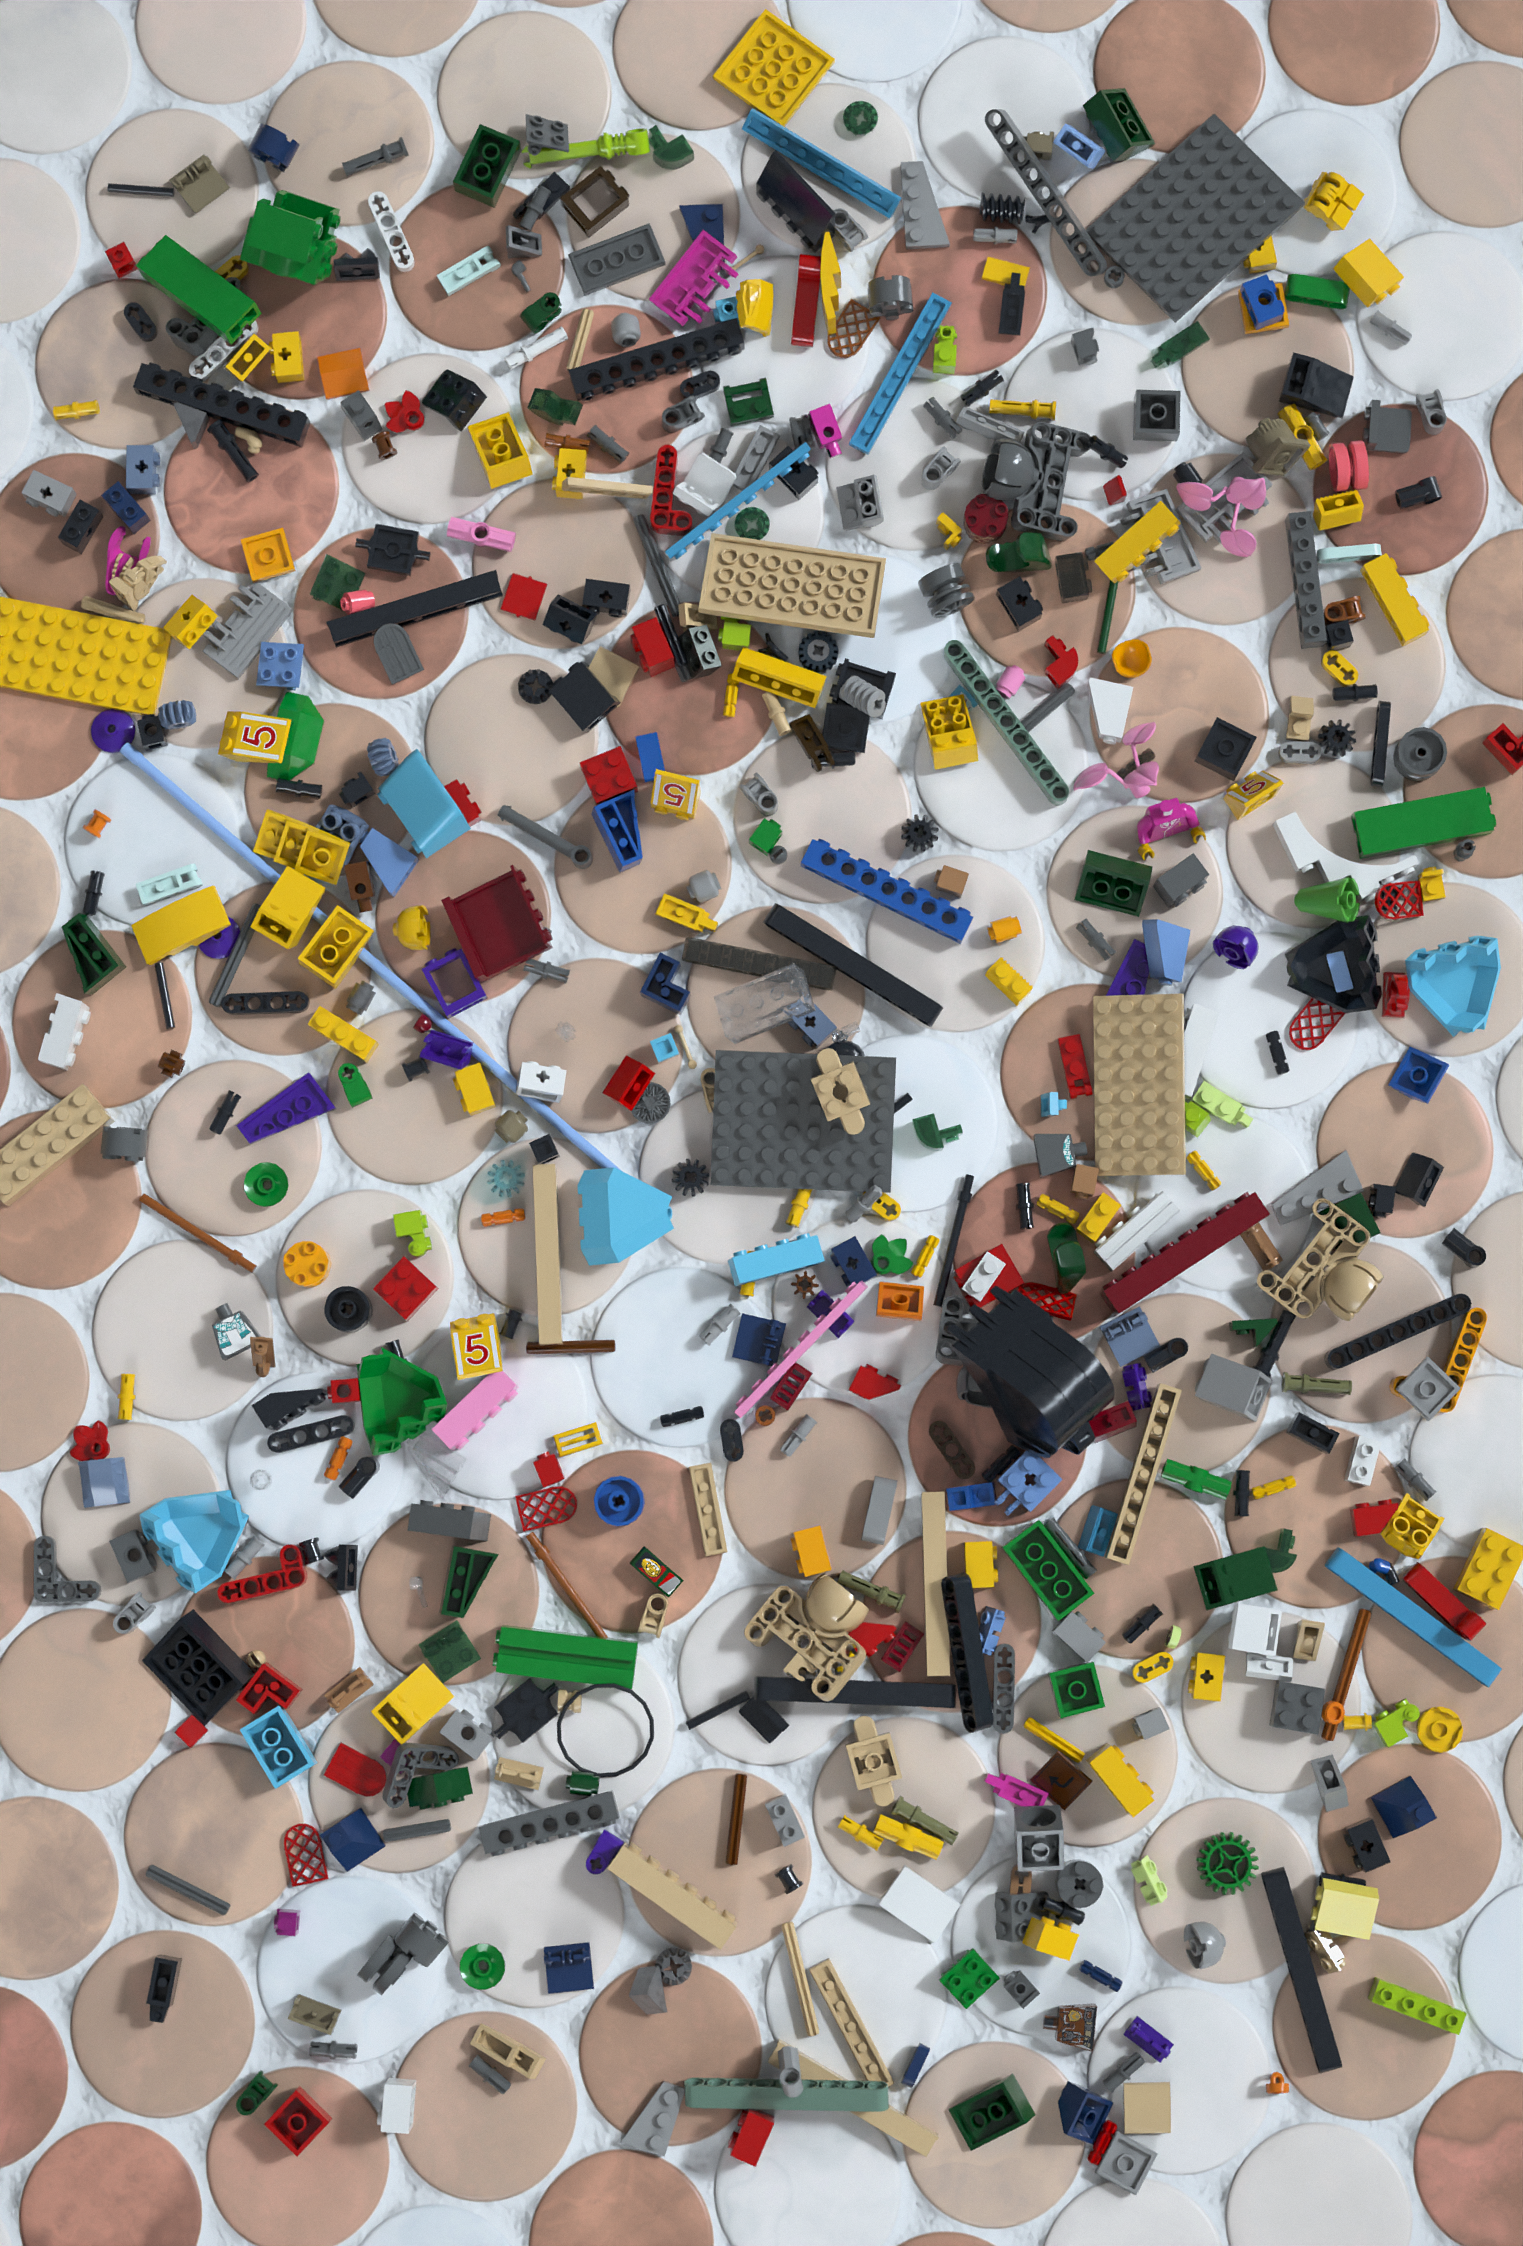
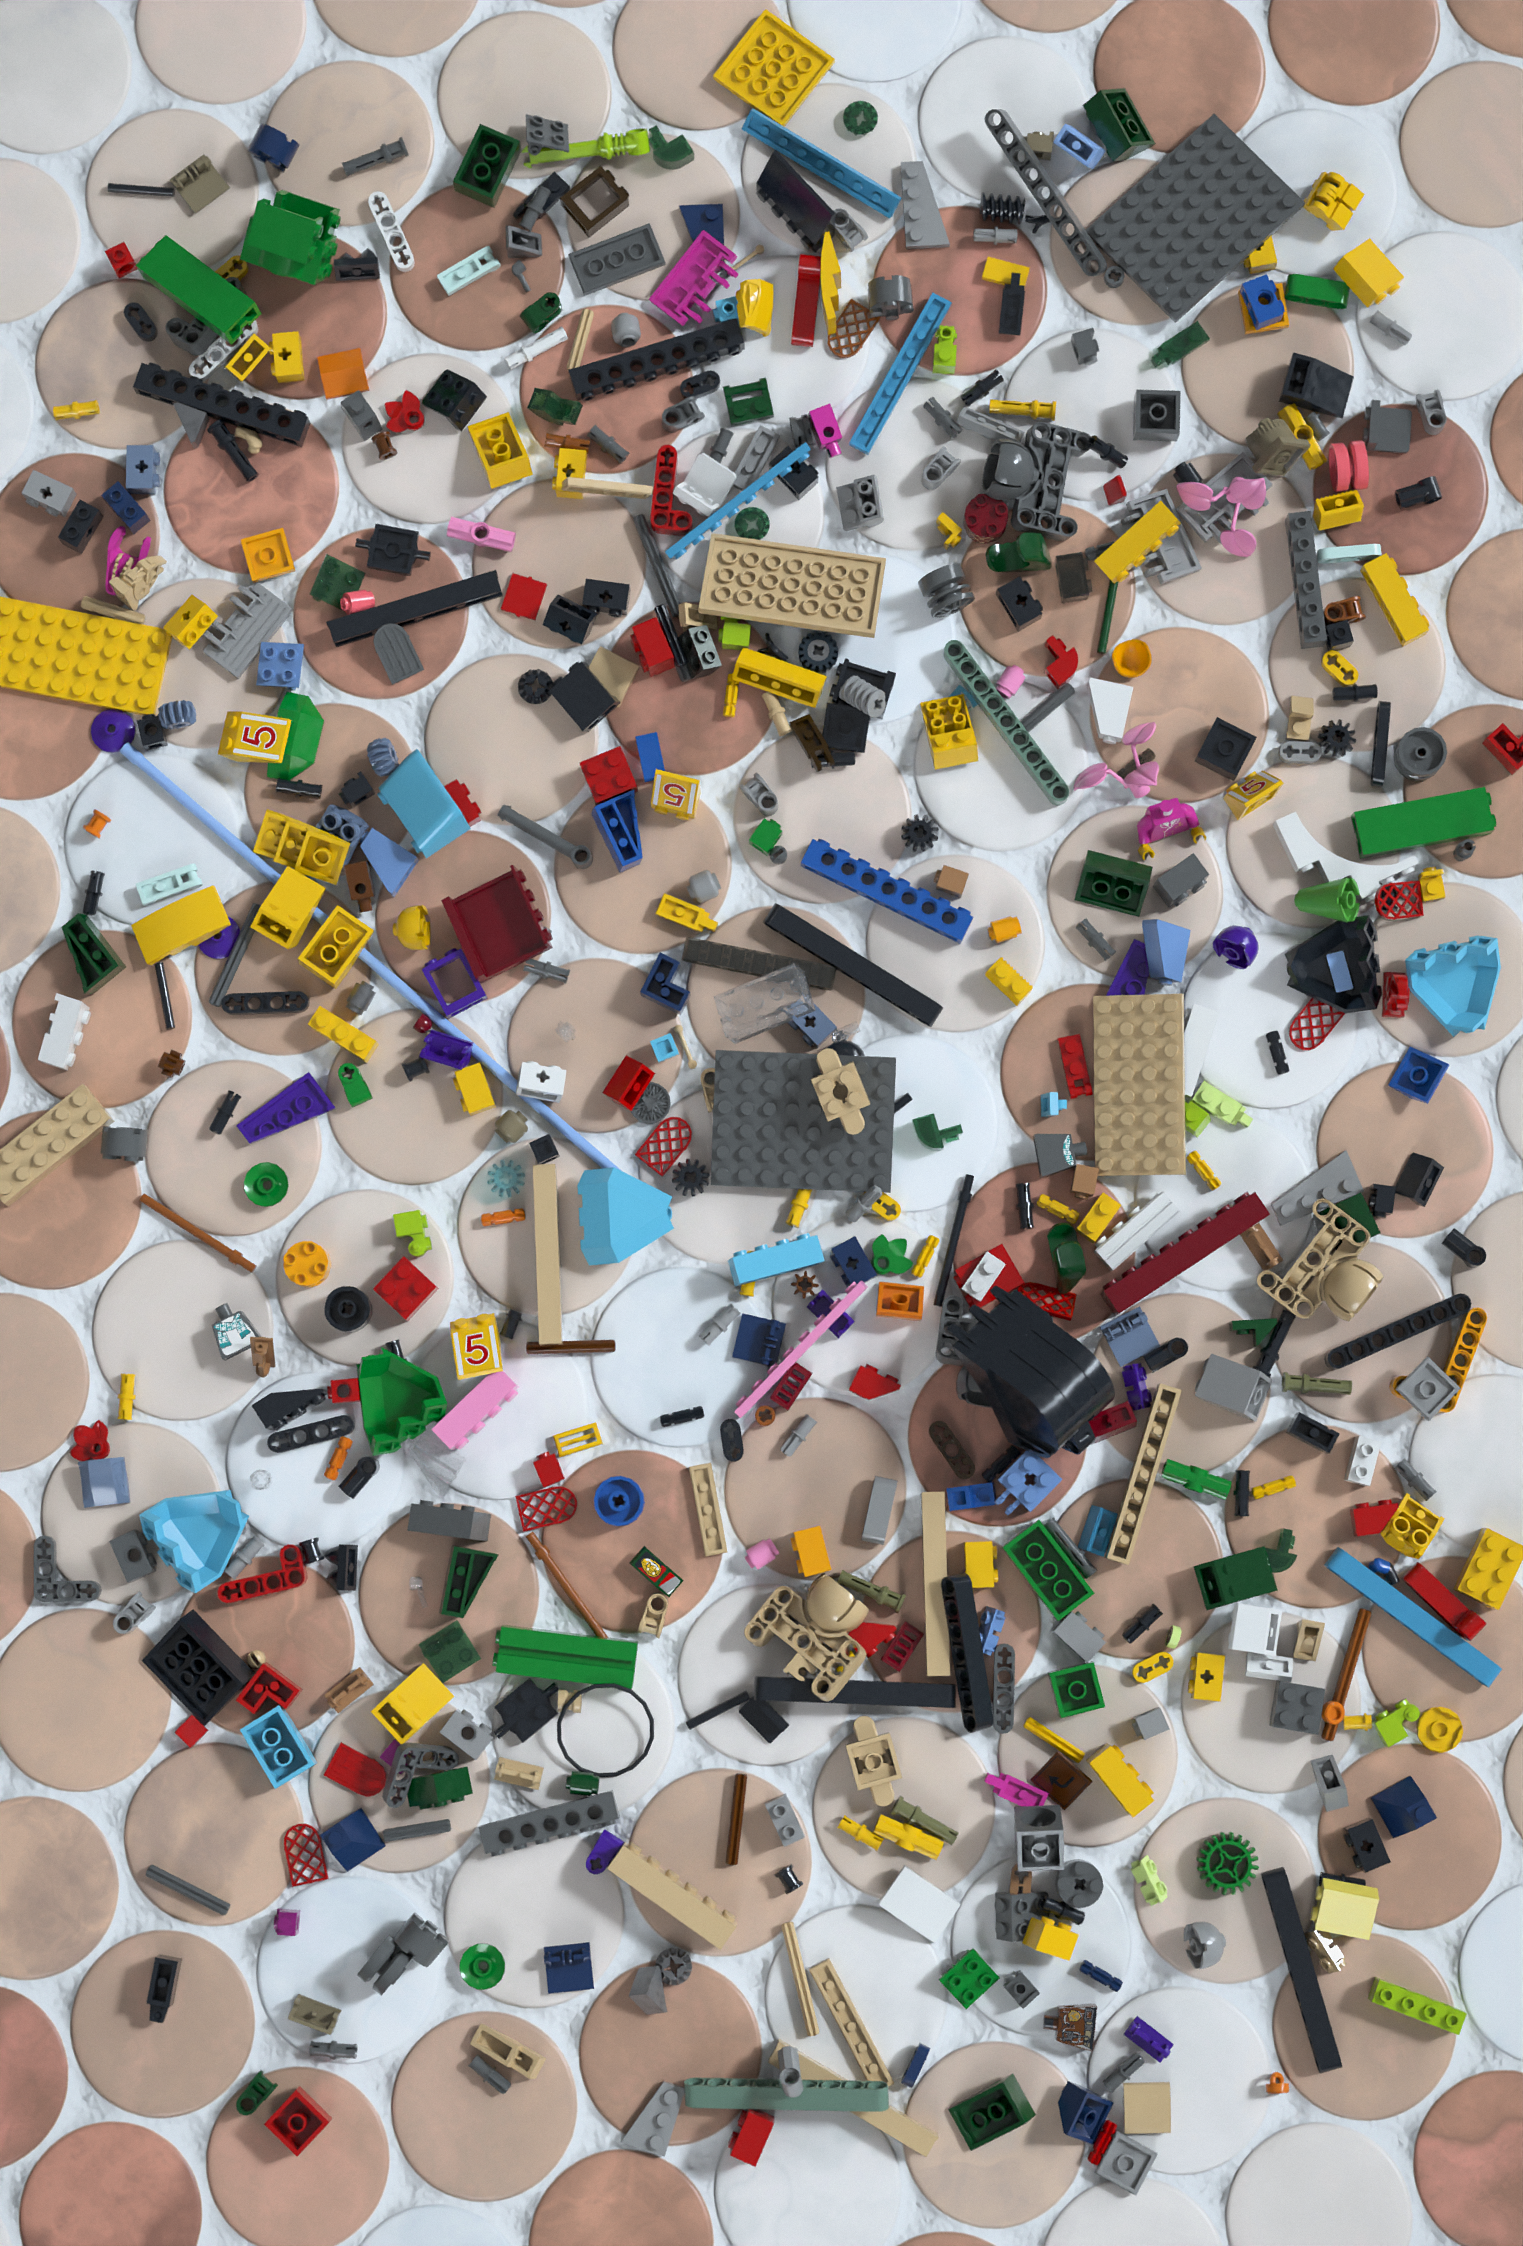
white brick [377,2078,417,2134] -> none
none -> red window [635,1117,692,1177]
none -> bright pink brick [744,1538,779,1570]

